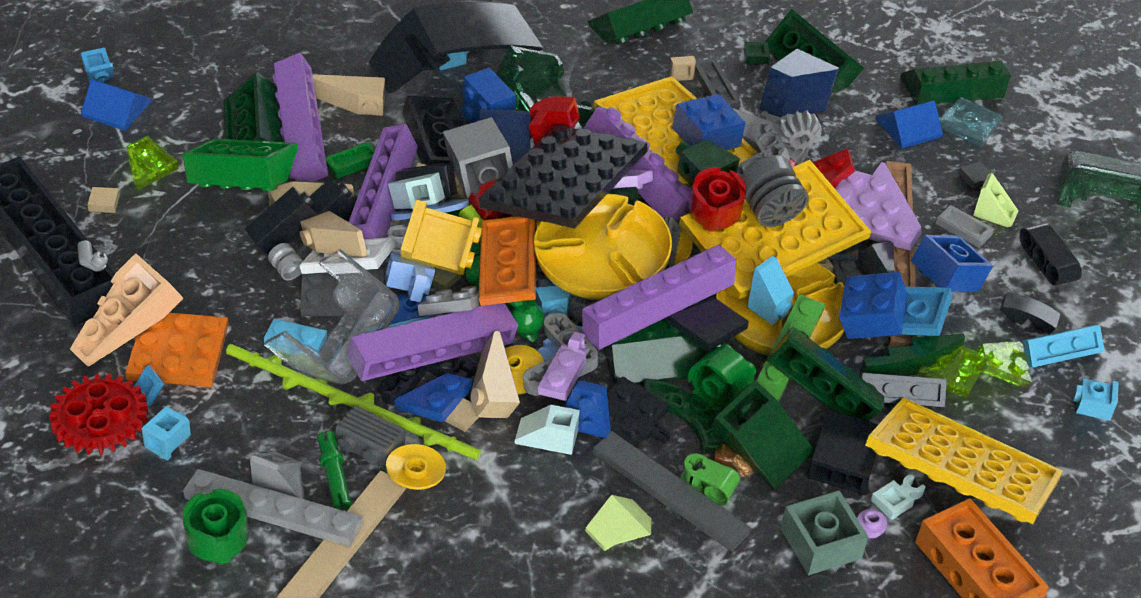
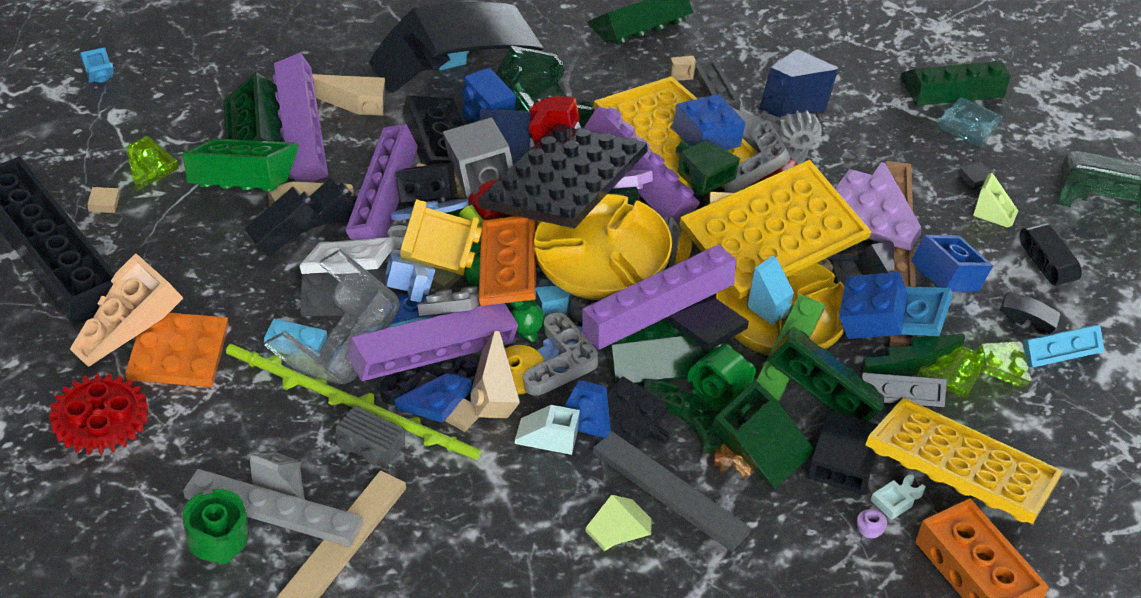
light grey arm [77,240,108,272] -> none
blue slope [81,79,151,131] -> none
dark azure slope [134,365,165,406] -> none
medium azure brick [142,406,191,461] -> none
light grey wheel [268,243,303,280] -> none
tan slope [300,211,368,257] -> none
green pin [317,431,352,512] -> none
green plate [325,142,375,179] -> none
yellow dish [386,444,446,489] -> none
light aqua slope [388,172,445,209] -> none
lavender hinge [538,332,587,401] -> none
bright green piece [680,453,740,505] -> none
red brick [689,167,746,232] -> none
dark grey wheel [740,155,809,227] -> none
dark green plate [743,42,770,65] -> none
dark green slope [765,9,864,94] -> none
sand green brick [780,490,869,575] -> none
red wing [812,148,855,188] -> none
blue slope [876,100,943,149] -> none
light grey tile [936,205,994,248] -> none
medium azure brick [1073,378,1119,421] -> none

